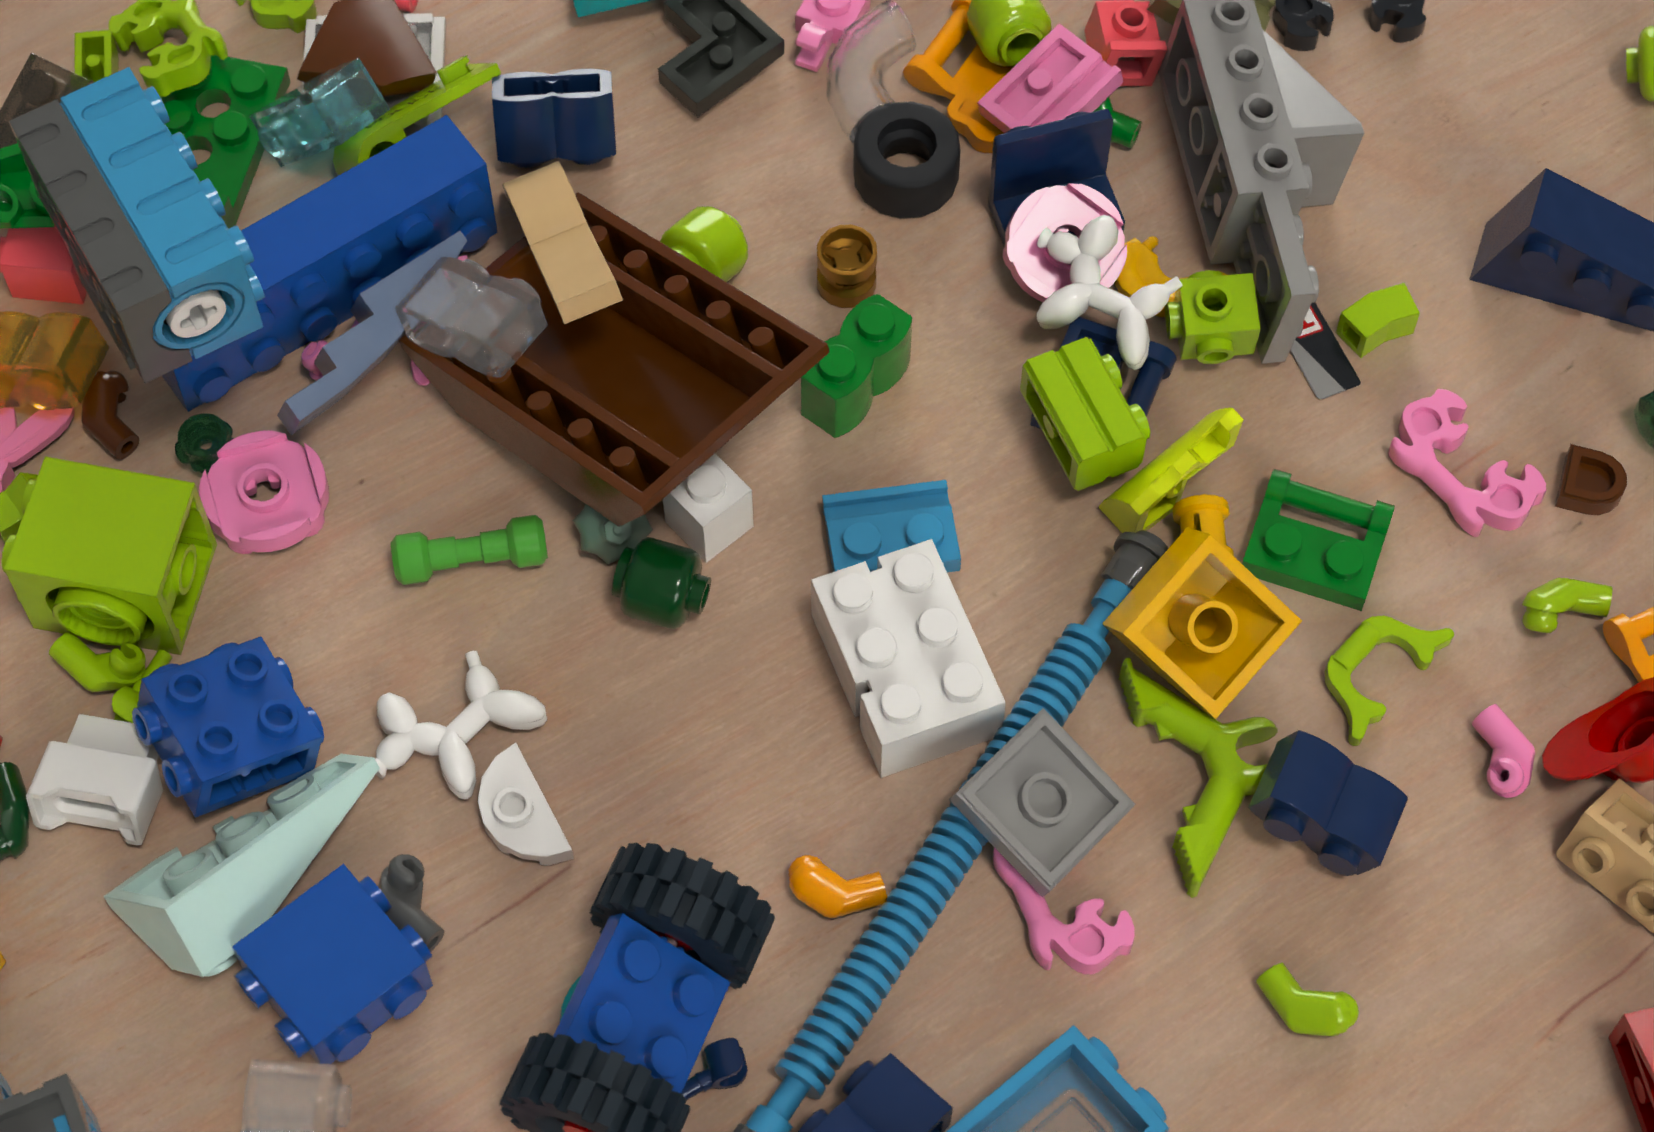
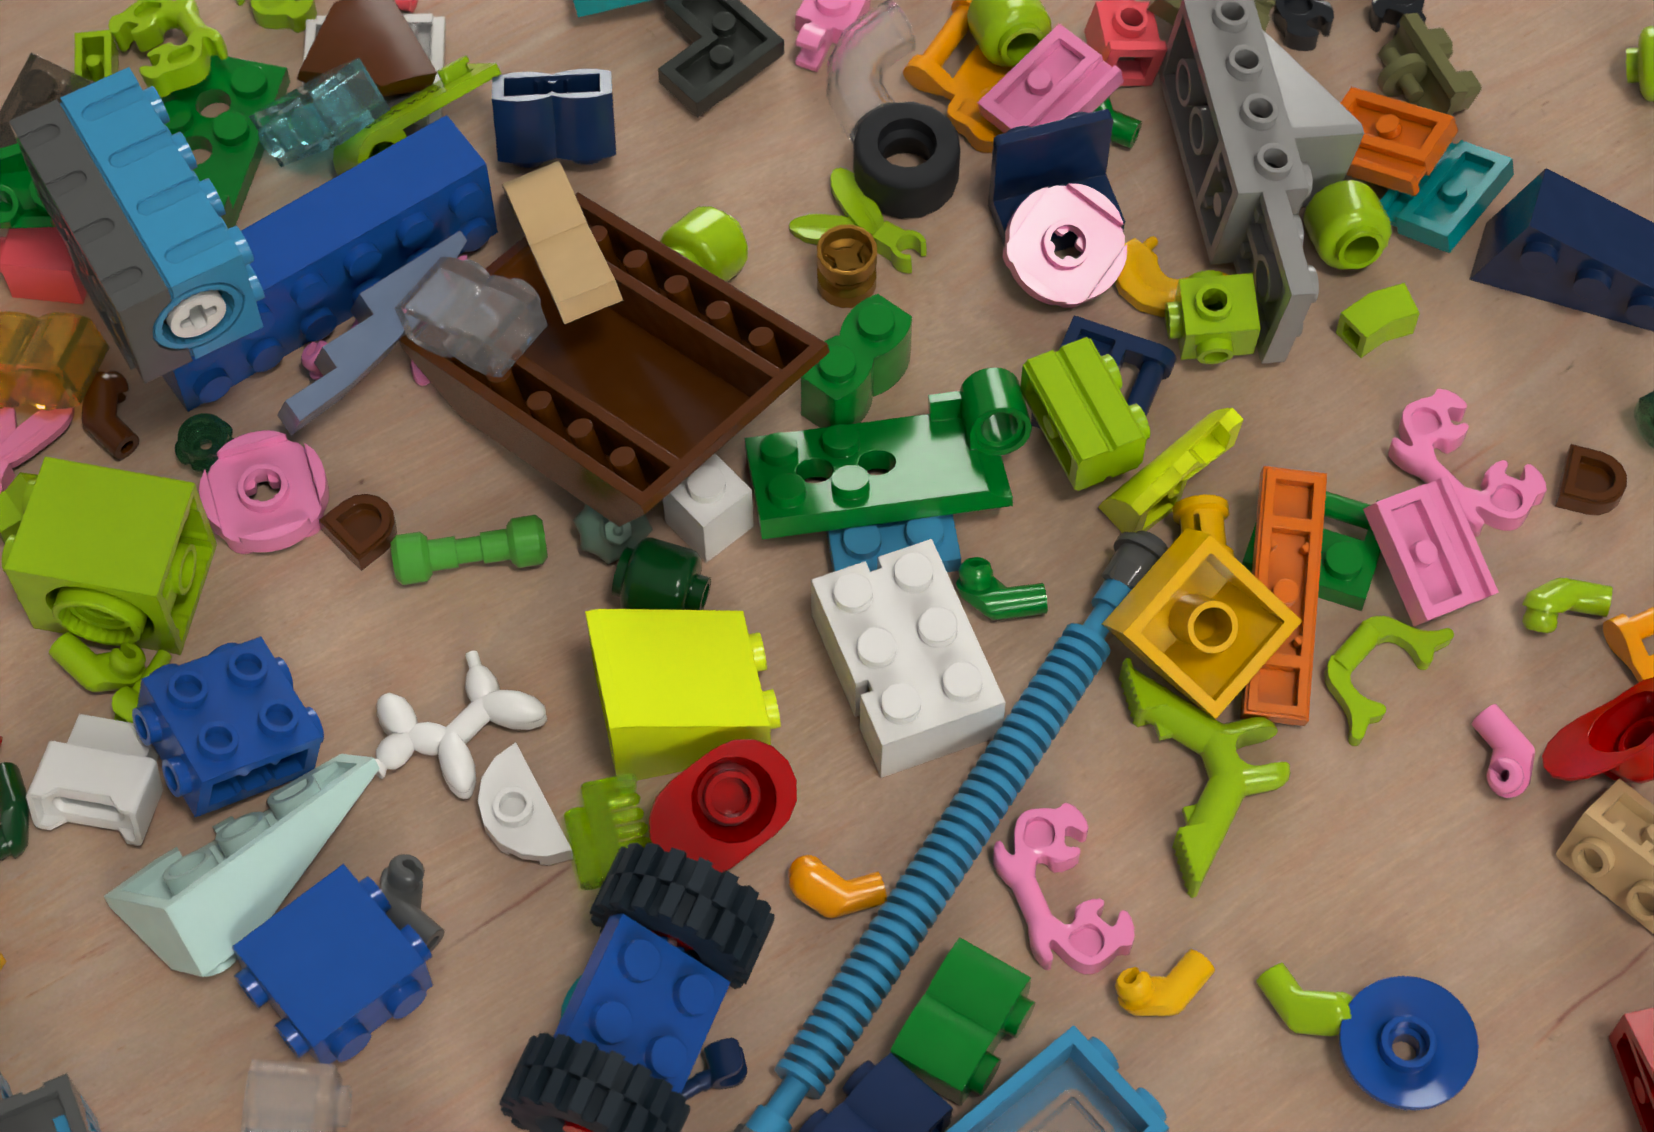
light grey plate [949,708,1136,897] -> none
white piece [1037,215,1183,370] -> none
dark blue brick [1248,730,1408,876] -> none
sticker [1290,302,1361,399] -> none
none -> reddish brown tile [319,494,397,571]
none -> clear neon green piece [563,774,651,890]
none -> neon yellow slope [585,609,781,784]
none -> red piece [649,739,797,873]
none -> green hinge [744,367,1032,540]
none -> lime piece [789,167,927,273]
none -> green brick [890,938,1035,1106]
none -> green arm [956,557,1048,620]
none -> yellow arm [1115,949,1215,1016]
none -> orange plate [1240,466,1327,726]
none -> lime head [1303,180,1392,270]
none -> blue dish [1339,976,1479,1111]
none -> orange plate [1341,86,1458,197]
none -> bright pink plate [1363,475,1499,627]
none -> olive hips [1377,13,1481,116]
none -> teal plate [1380,140,1514,253]

